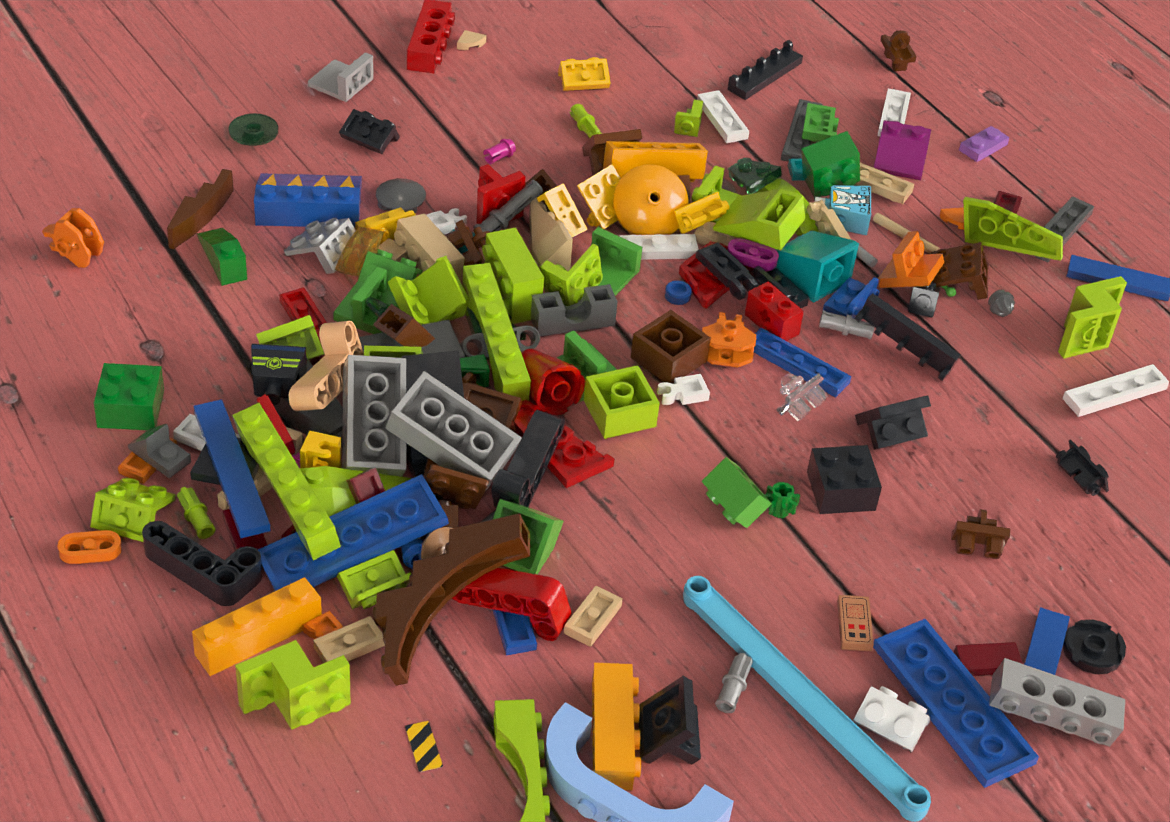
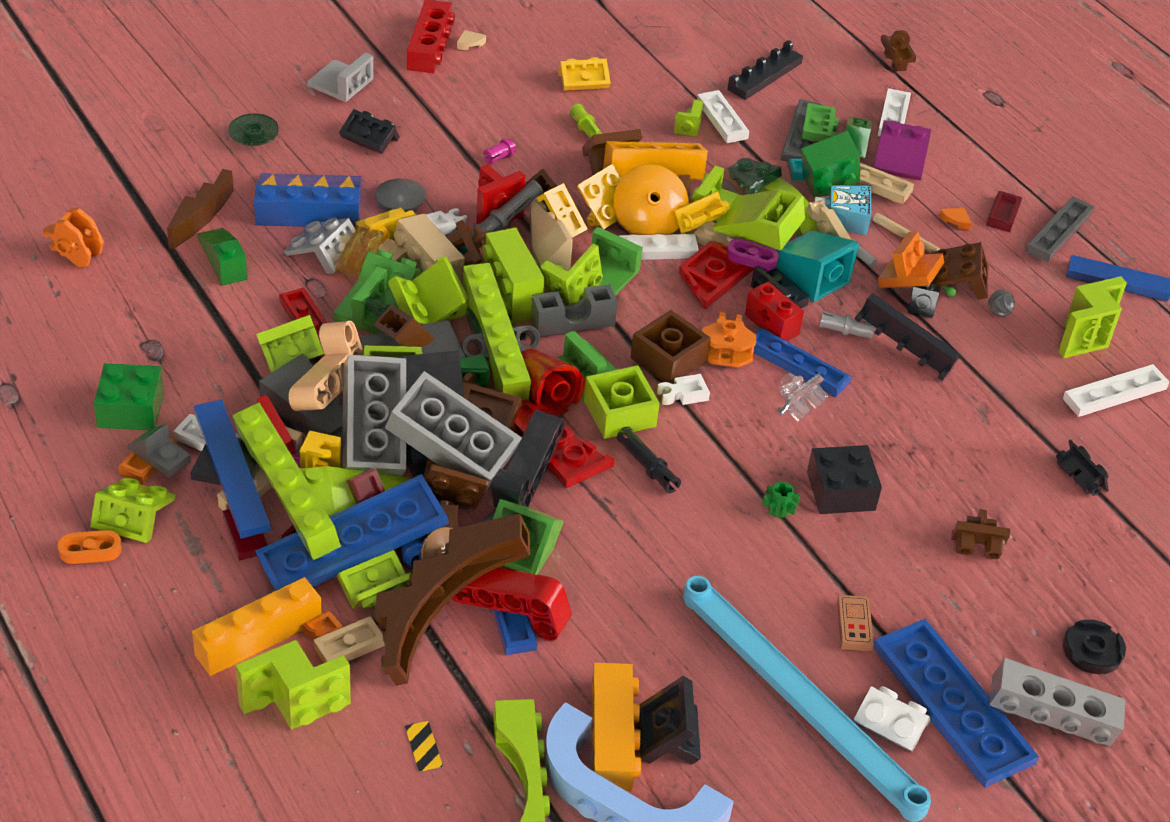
black beam [142,521,262,606] -> none
lime axle [177,487,216,539] -> none
black torso [251,344,307,406] -> none
tan plate [564,586,623,647] -> none
blue tile [665,281,692,305] -> none
black hinge [696,242,759,300] -> none
bright green brick [701,457,772,528] -> none
light grey axle [715,653,753,713] -> none
blue bracket [823,277,880,319] -> none
black bracket [855,395,931,450] -> none
dark red tile [954,642,1023,676] -> none
medium lavender plate [959,126,1009,162] -> none
lime wedge [963,197,1063,261] -> none
blue tile [1024,607,1070,675] -> none
none -> black pin [616,427,681,493]
none -> green slope [846,116,872,158]

